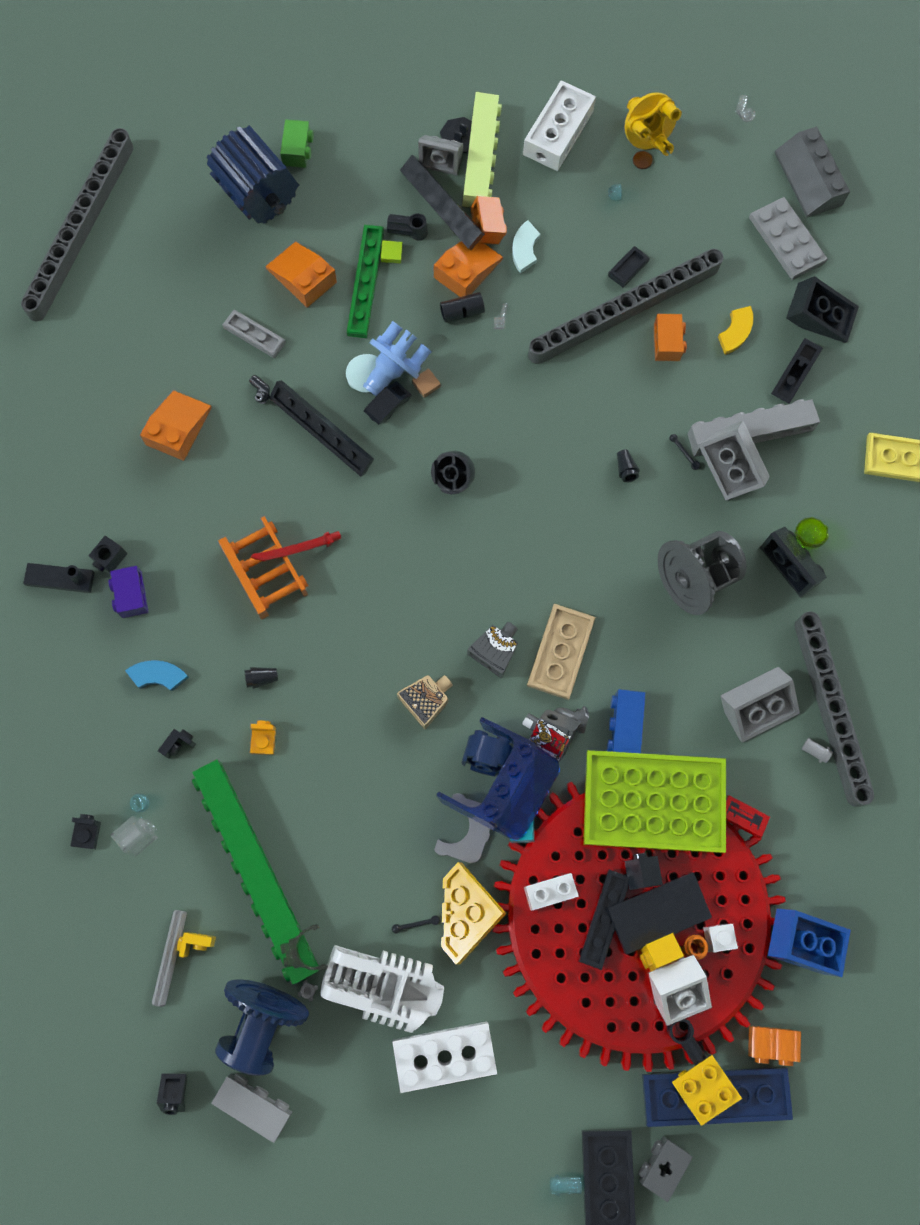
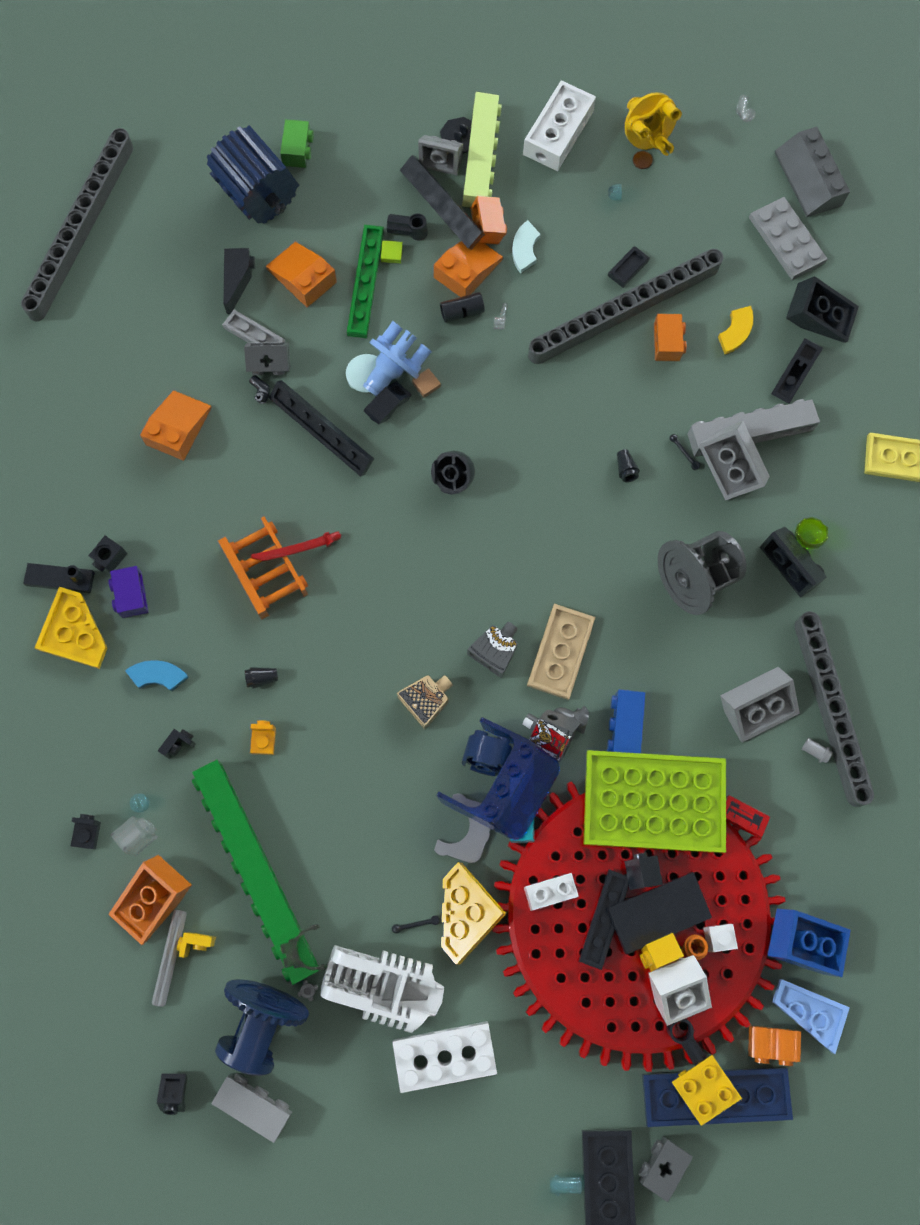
none -> yellow plate [35,587,108,669]
none -> orange slope [108,855,192,945]
none -> black slope [223,248,255,314]
none -> dark grey brick [244,342,290,375]
none -> light blue wing [772,979,850,1054]

